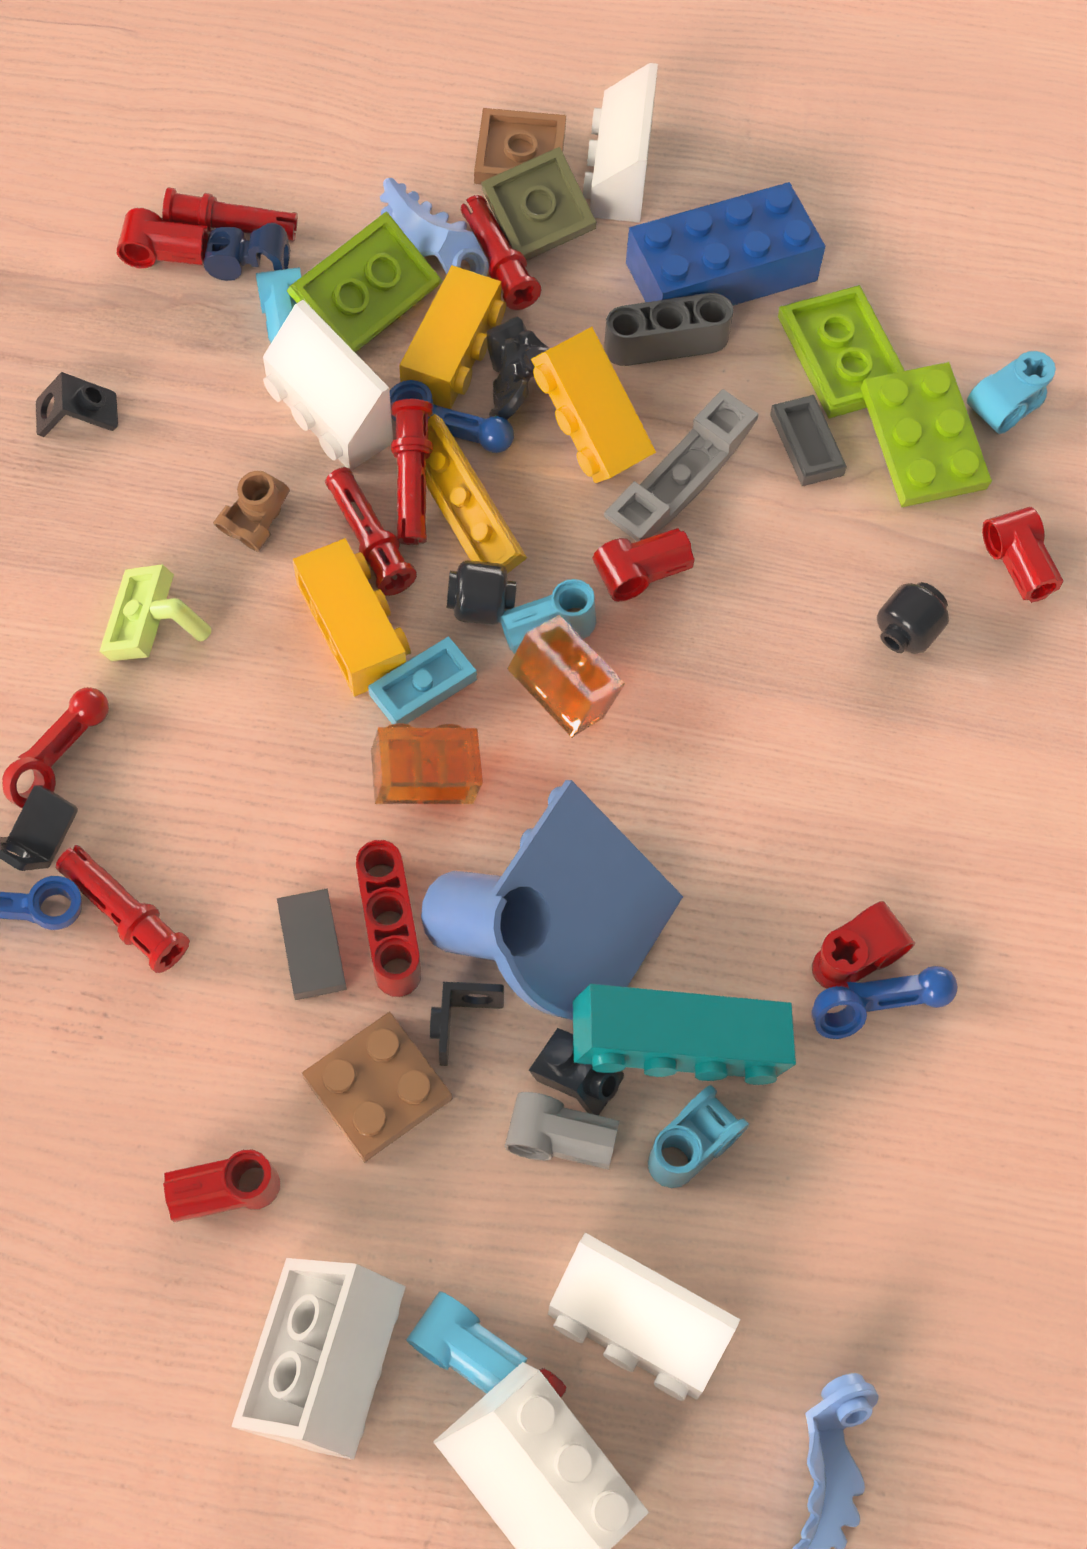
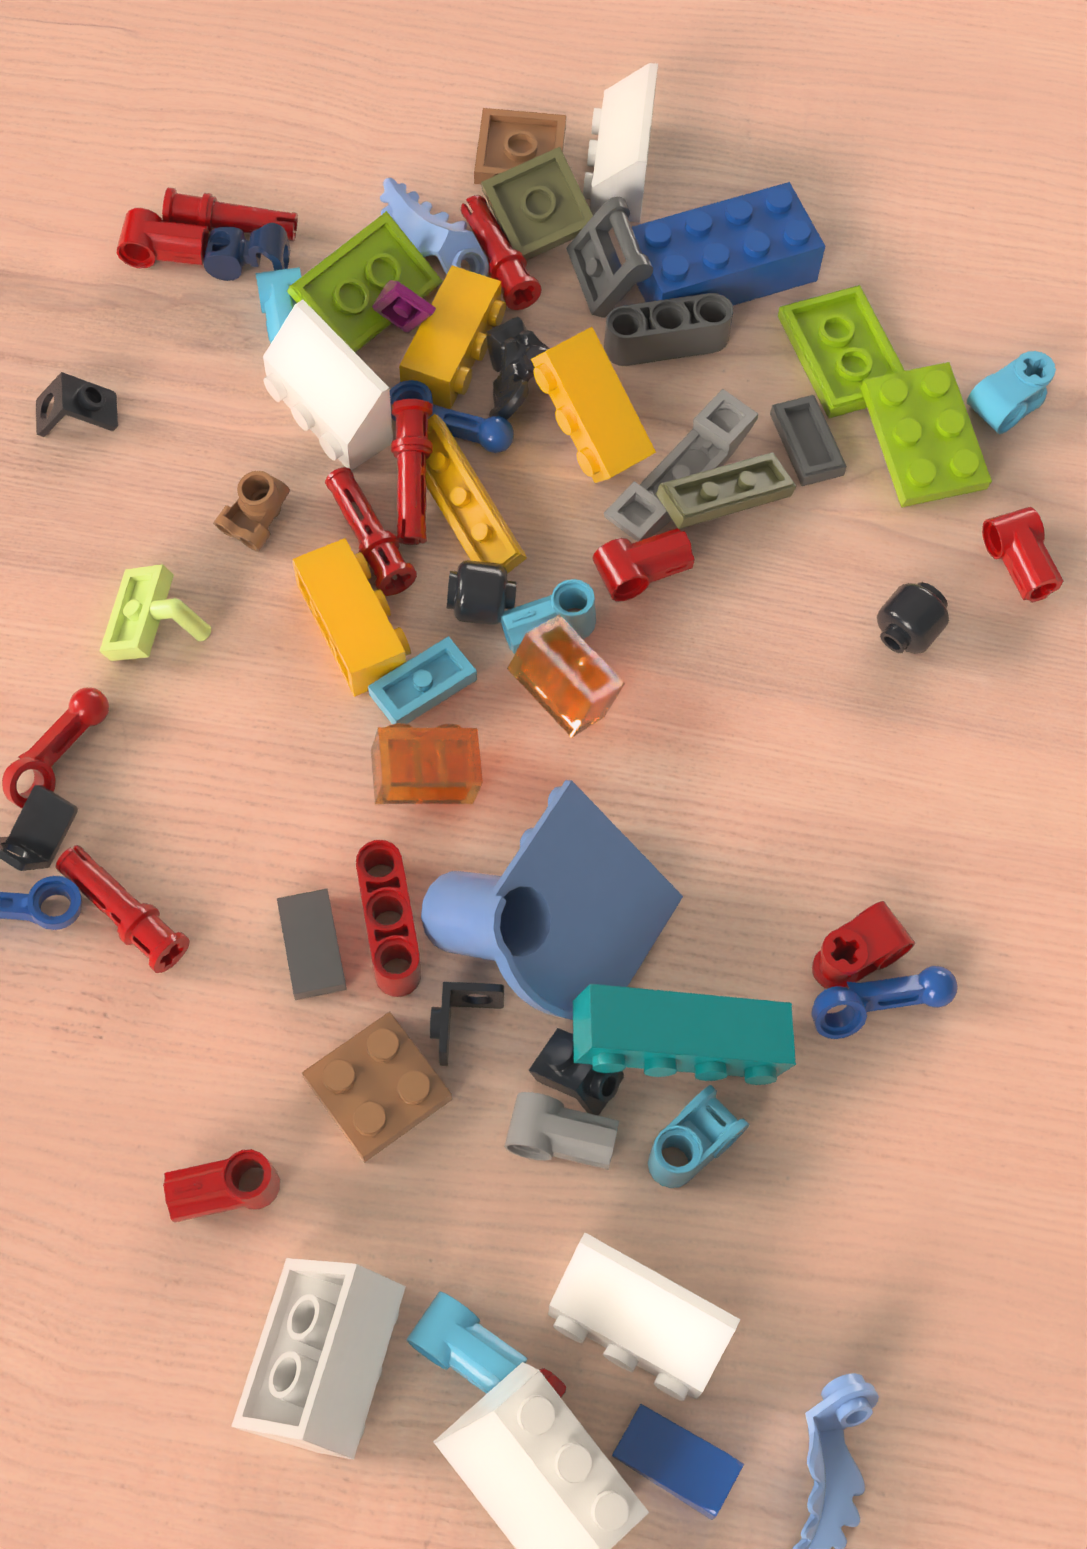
none -> magenta slope [372,280,436,333]
none -> dark grey plate [566,197,653,318]
none -> blue slope [612,1404,744,1520]
none -> olive tile [656,452,796,529]

